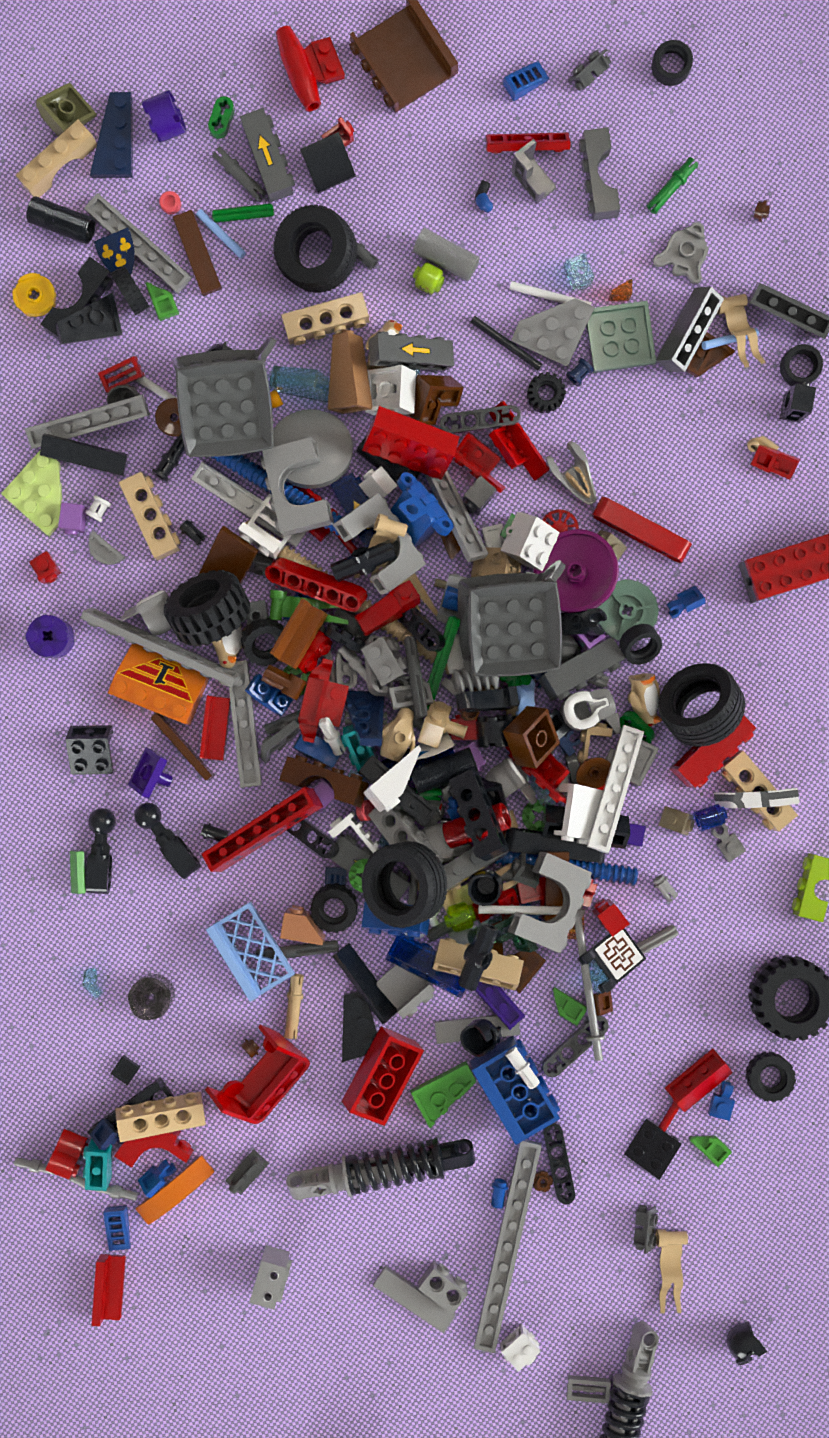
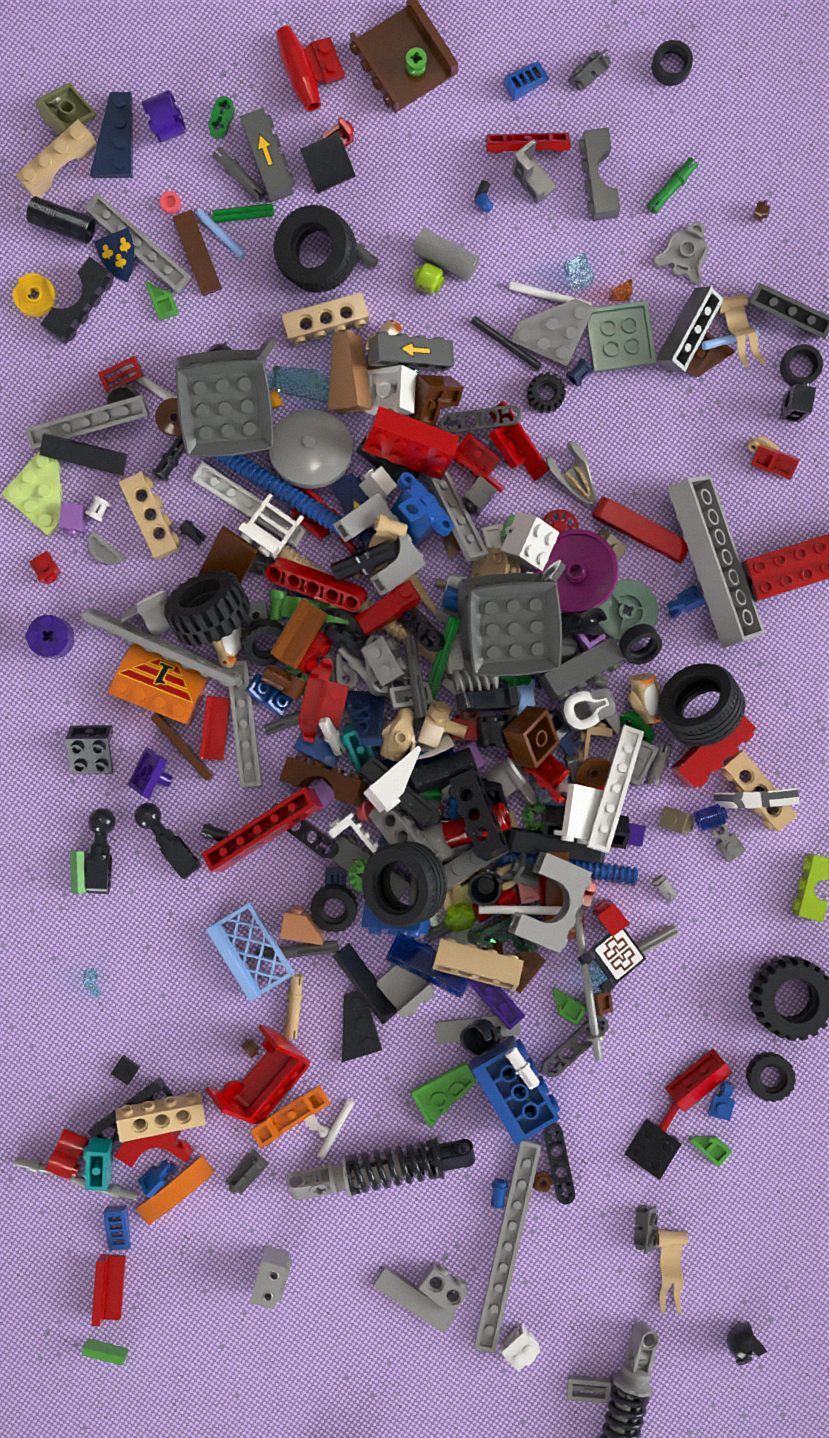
black wing [55,292,123,345] -> none
dark blue tile [90,1118,119,1150] -> none
black tyre [110,265,150,315] -> none
clear smoke brick [128,973,175,1020] -> none
dark grey wing [260,720,300,764] -> none
light grey arch [261,437,334,536] -> none
red brick [341,1026,424,1126] -> none
black piece [457,922,499,991] -> none
none -> bright green tile [81,1338,129,1366]
none -> orange slope [250,1085,331,1149]
none -> white piece [304,1114,330,1137]
none -> white bar [317,1098,355,1158]
none -> bright green wheel [406,47,427,76]
none -> light grey pin [646,743,672,787]
none -> light grey brick [668,475,765,648]

